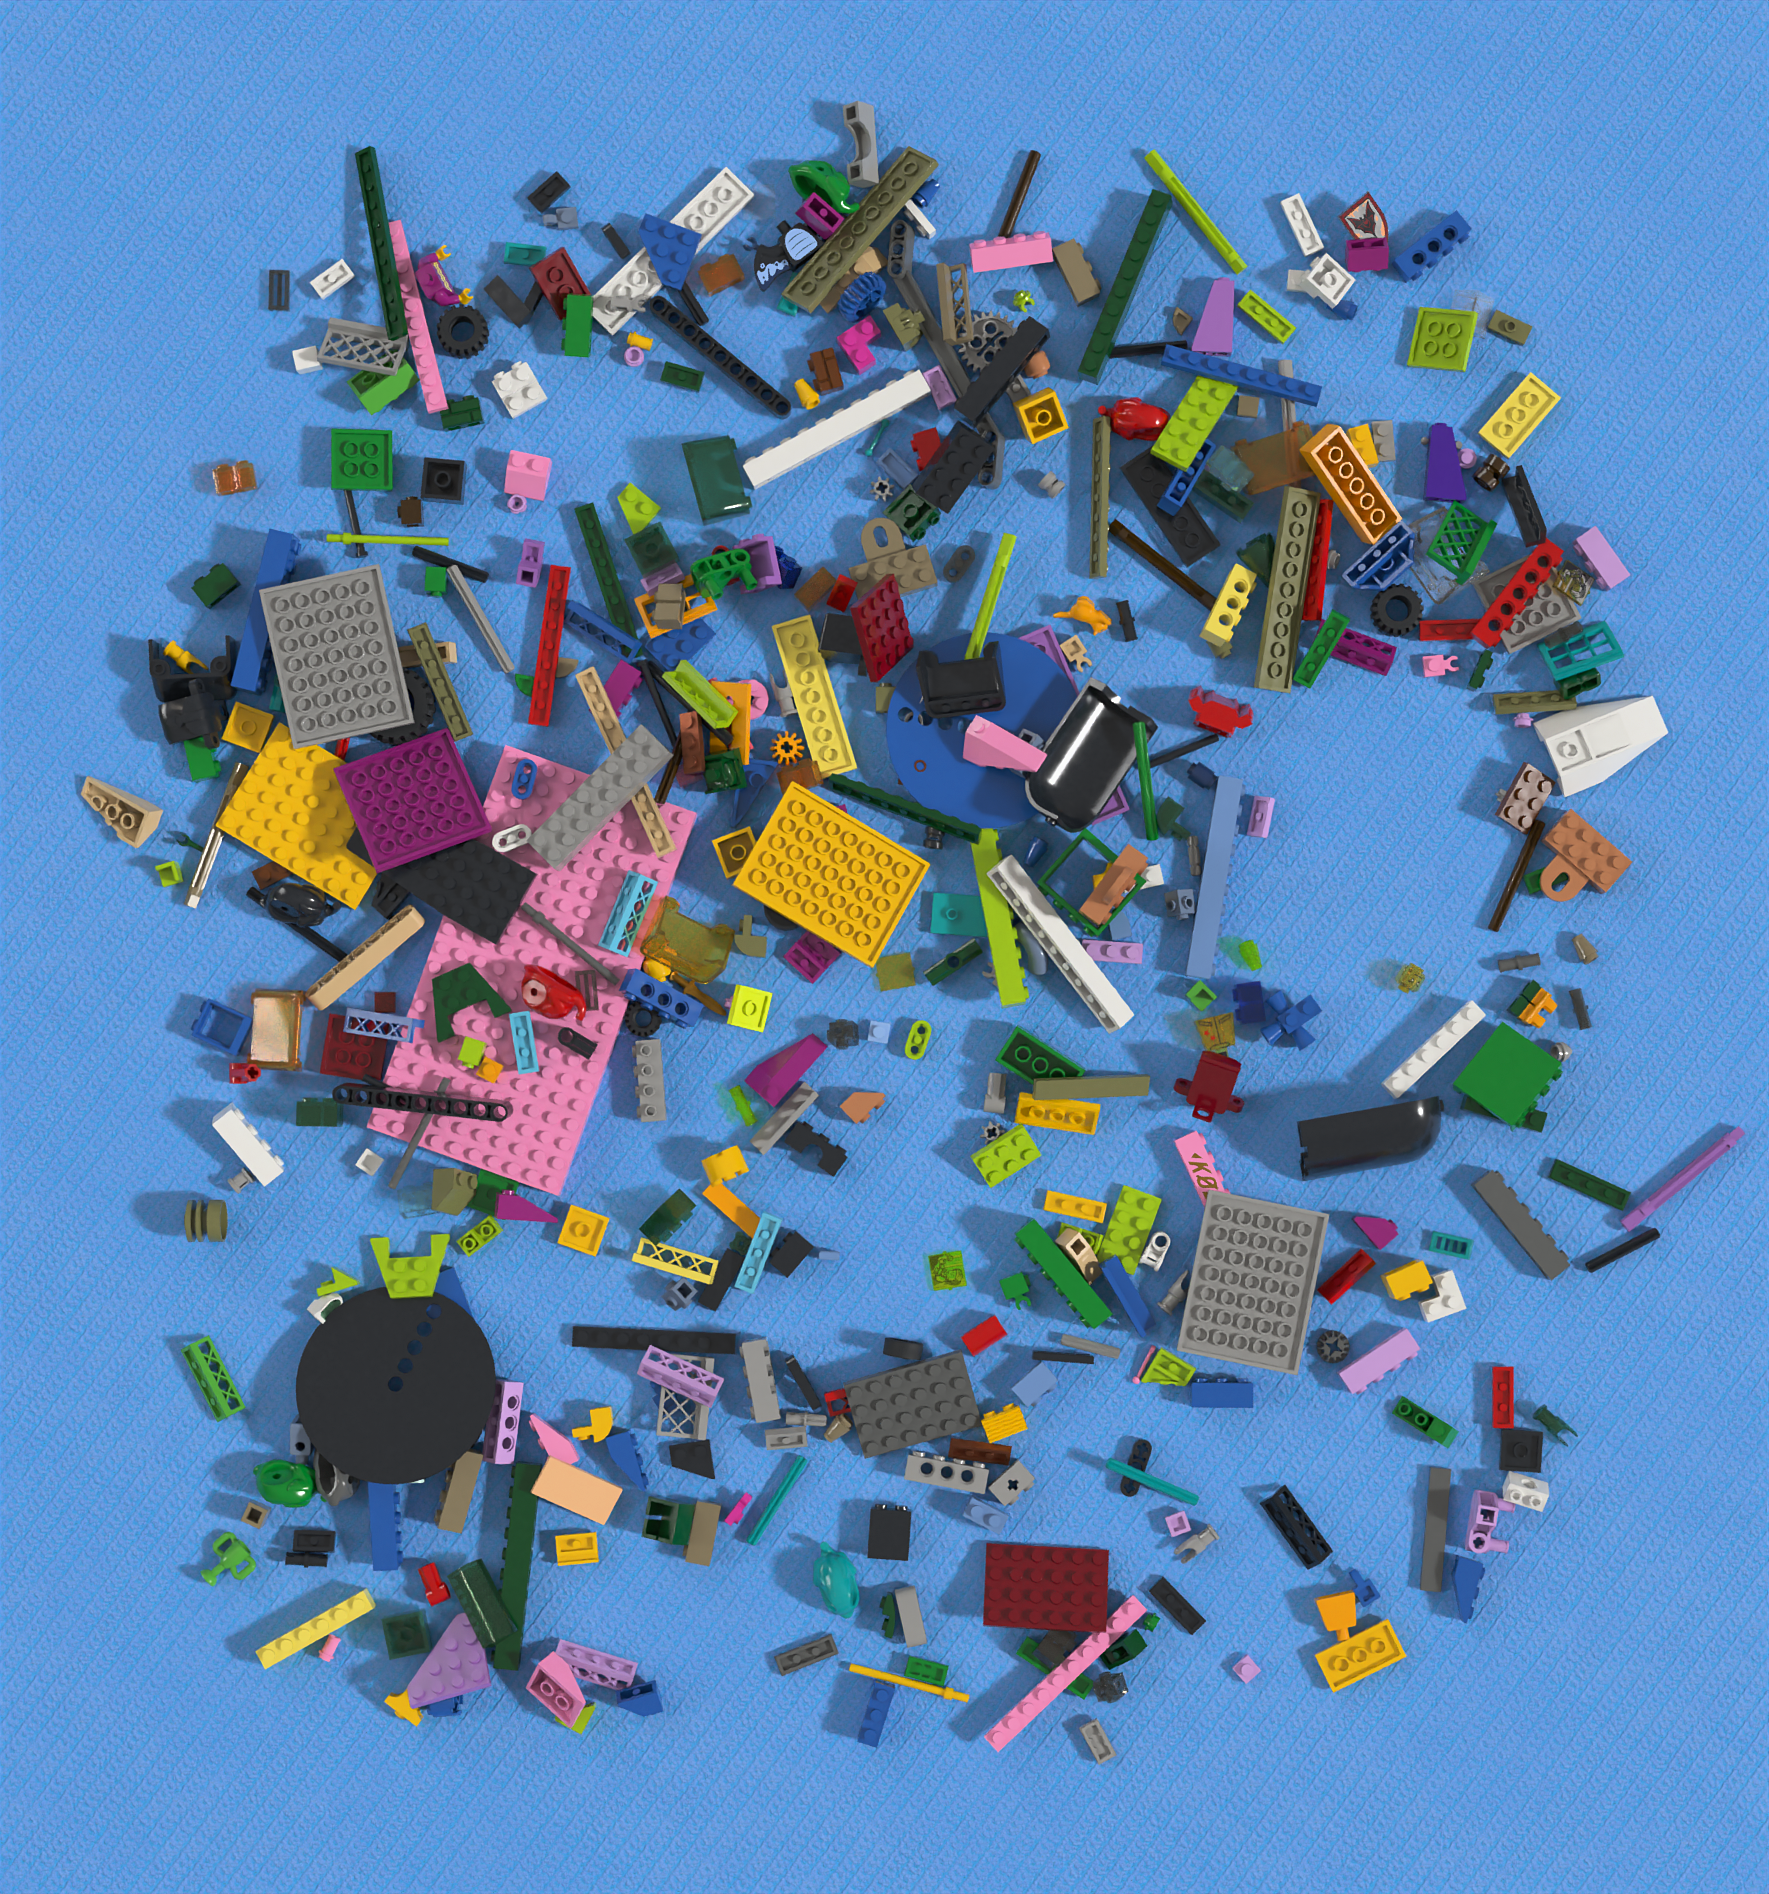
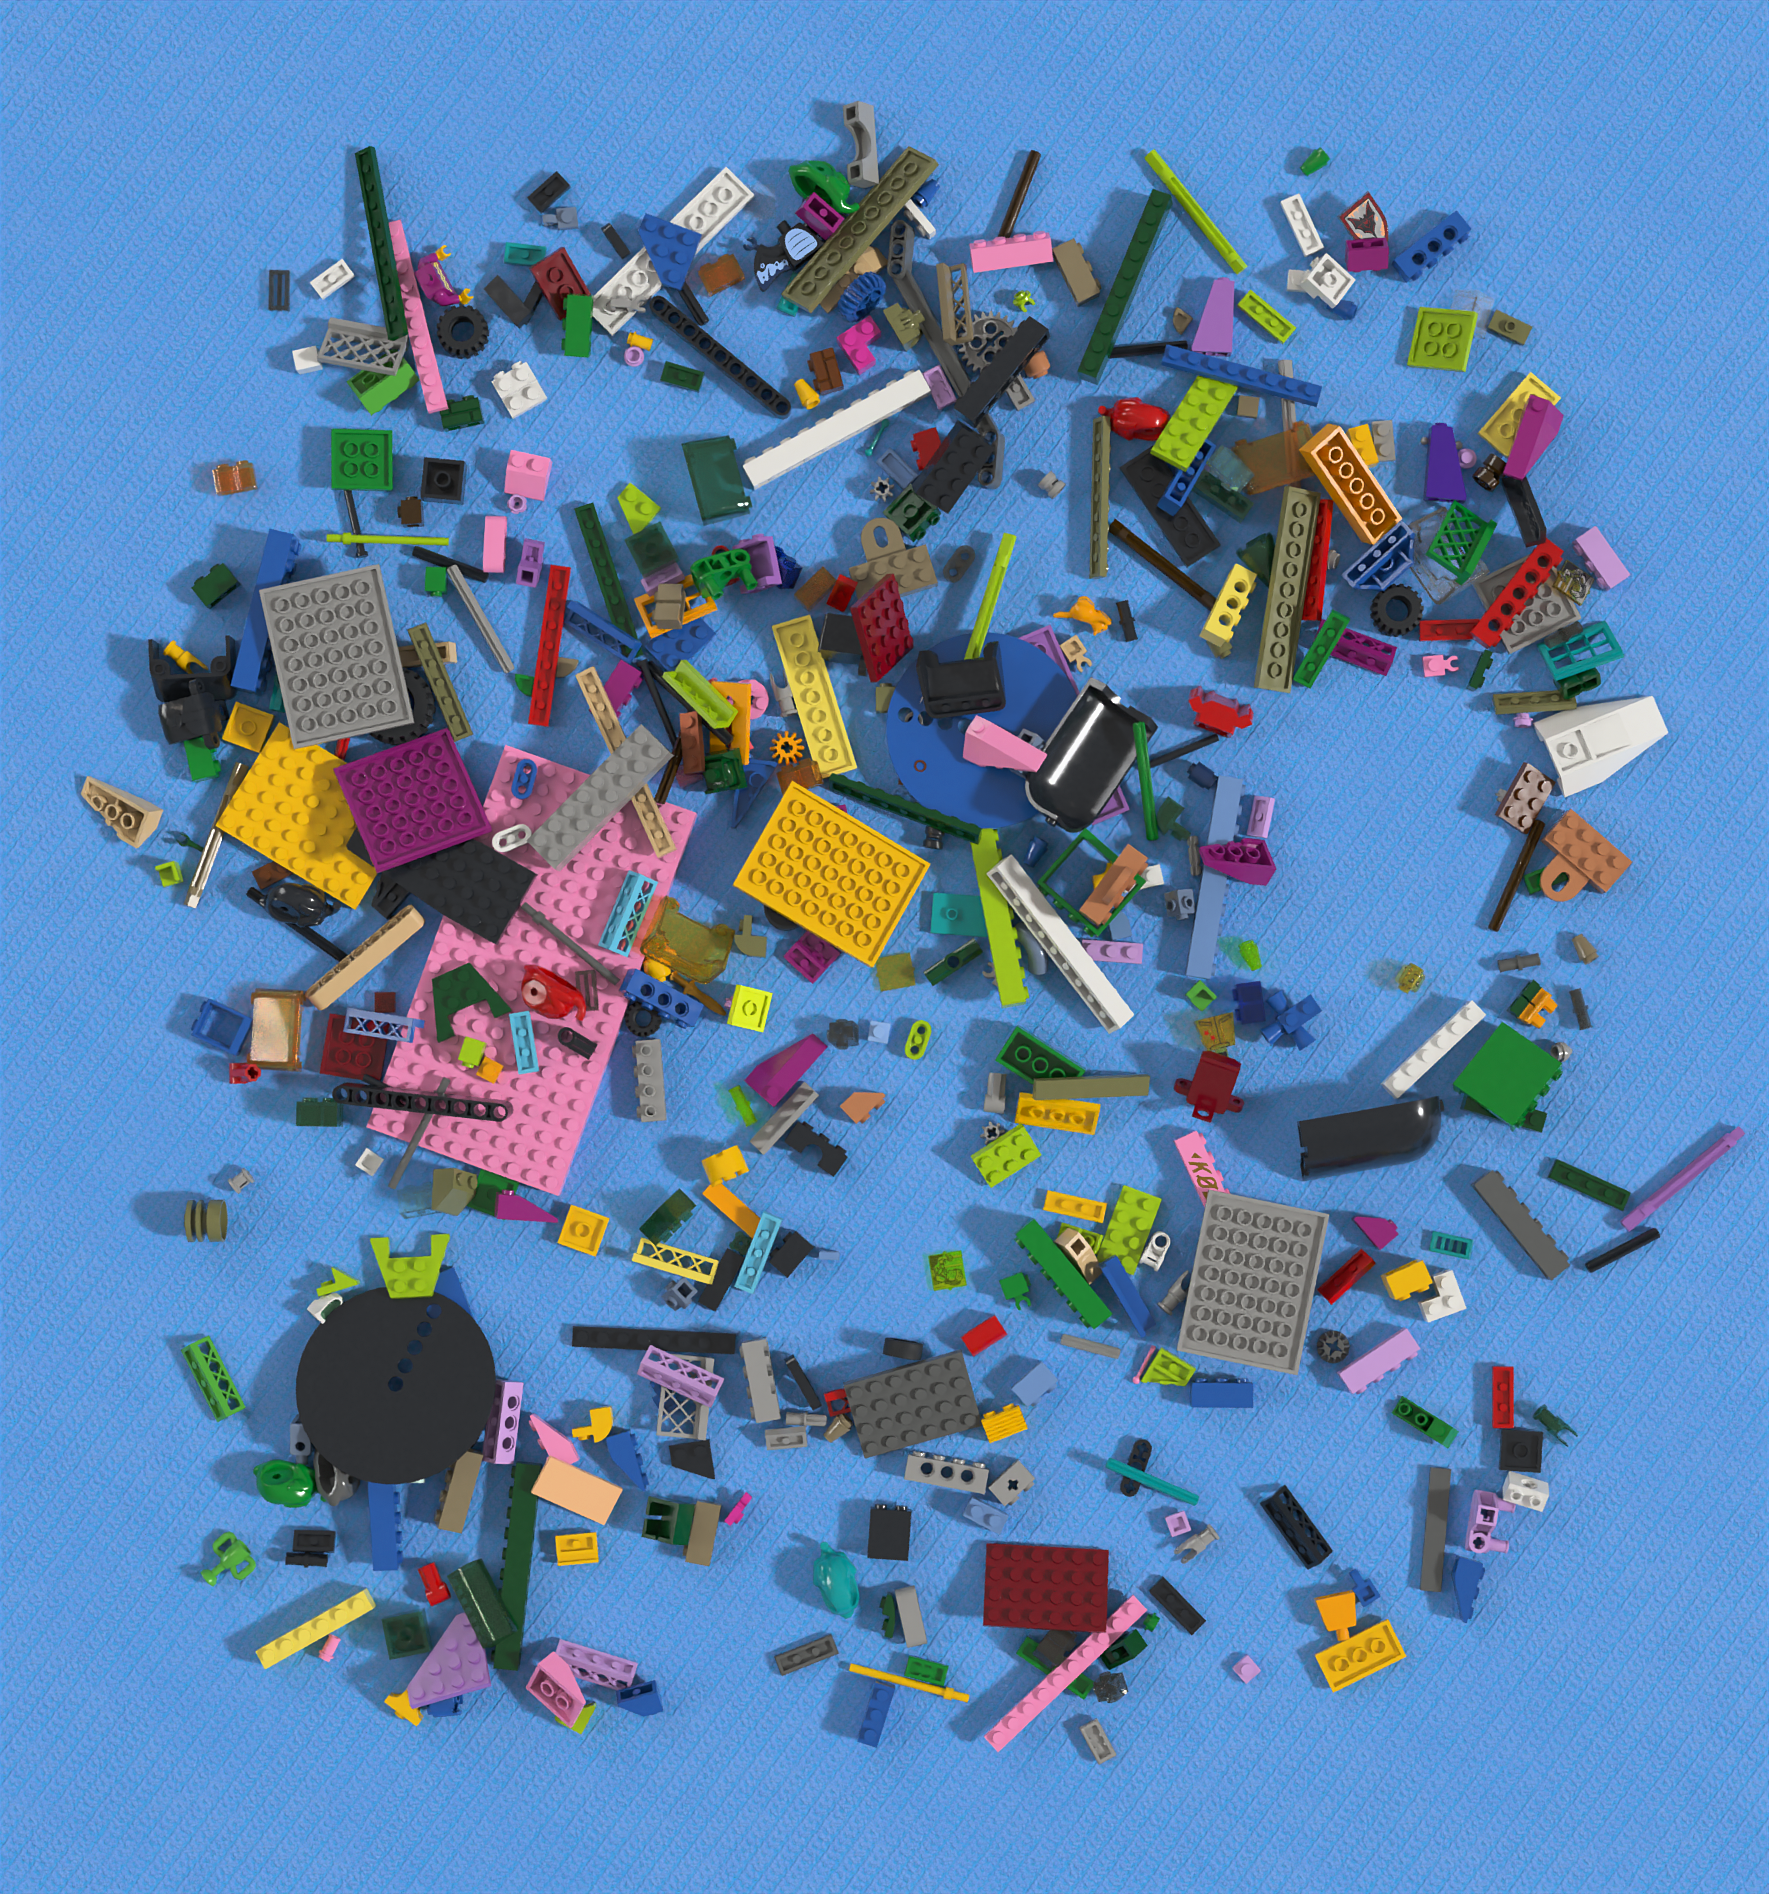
white wedge [212,1103,284,1187] -> none
dark tan brick [241,1499,272,1529] -> none
lime slope [456,1215,503,1257] -> none
yellow brick [712,826,756,880] -> none
teal axle [746,1455,807,1546] -> none
copper plate [948,1438,1012,1466] -> none
yellow brick [1012,387,1069,444] -> none
black tile [1032,1350,1094,1364] -> none
none -> bright pink beam [483,516,507,573]
none -> magenta wedge [1199,838,1276,886]
none -> green cone [1300,147,1330,176]
none -> magenta wedge [1503,394,1564,481]

